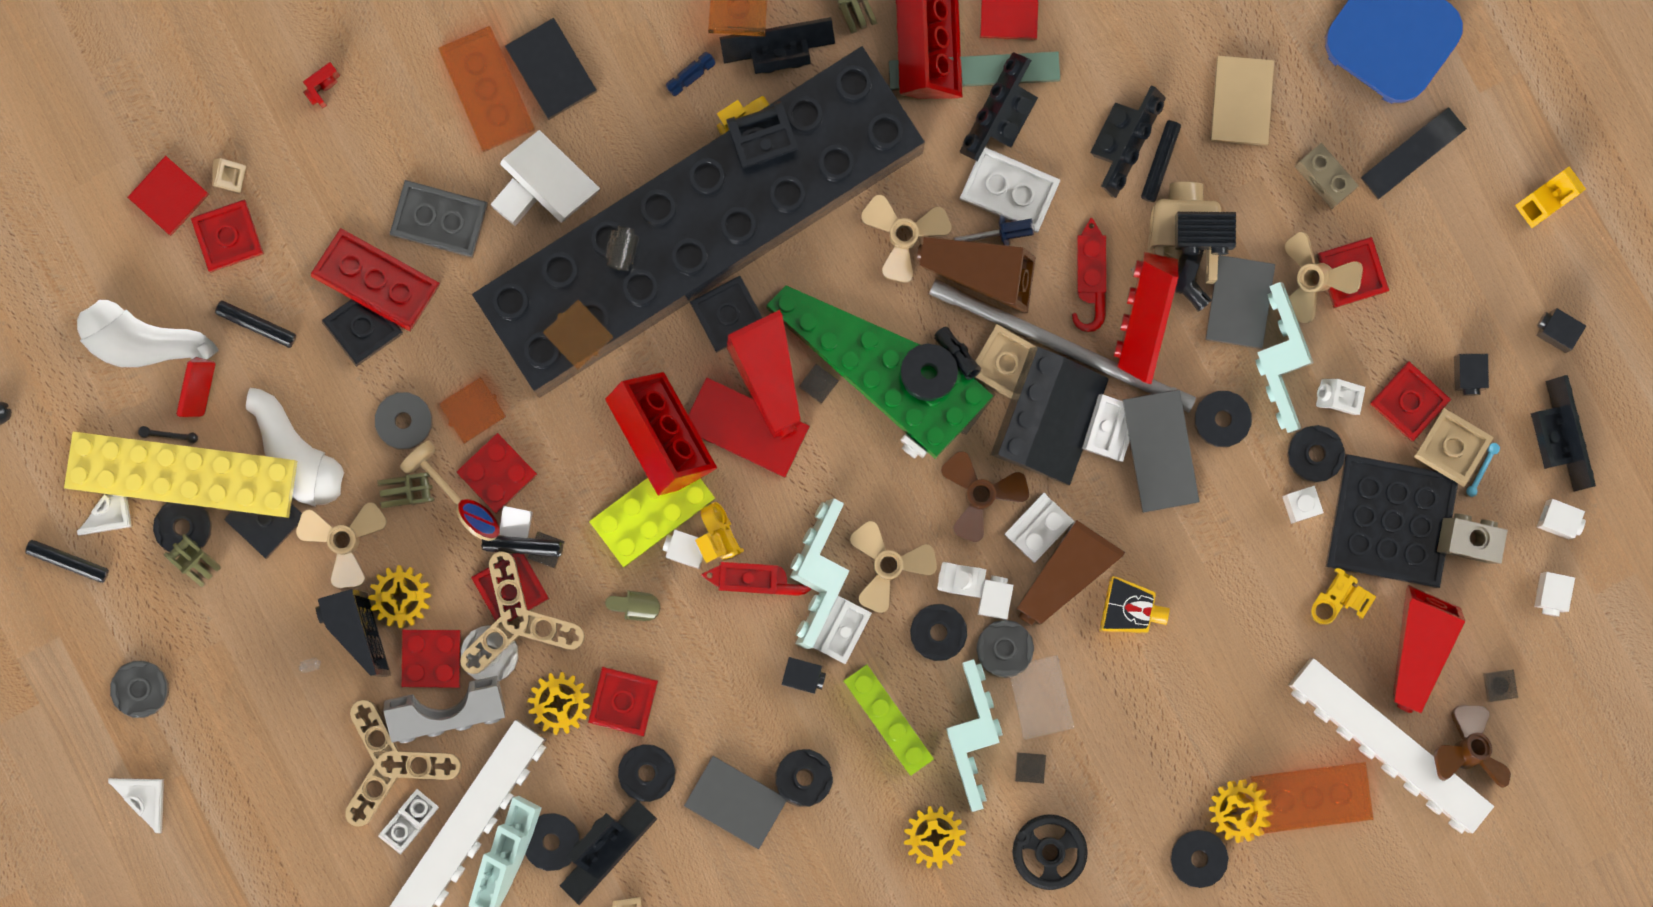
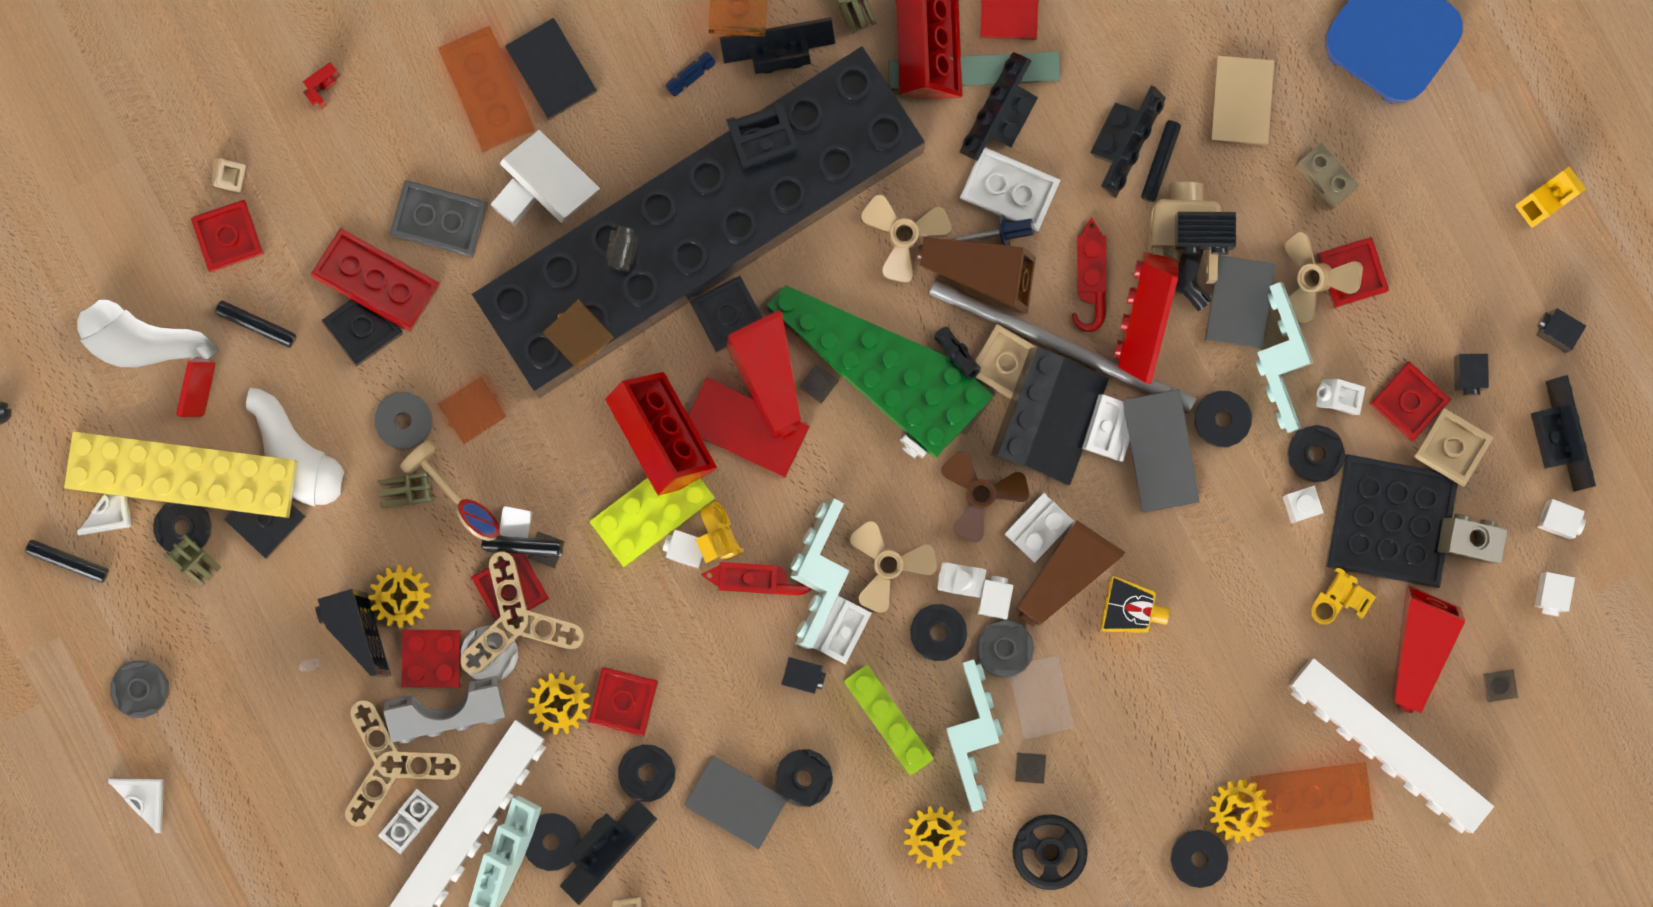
red tile [127,155,209,236] -> none
black hinge [138,426,198,444] -> none
tan piece [296,503,387,588] -> none
red plate [456,433,538,514] -> none
olive arm [605,590,660,621] -> none
yellow piece [716,96,770,135] -> none
black tile [900,343,958,401] -> none
black slope [1361,107,1467,200] -> none
reddish brown piece [1434,705,1511,788] -> none
medium azure hinge [1466,443,1500,497] -> none

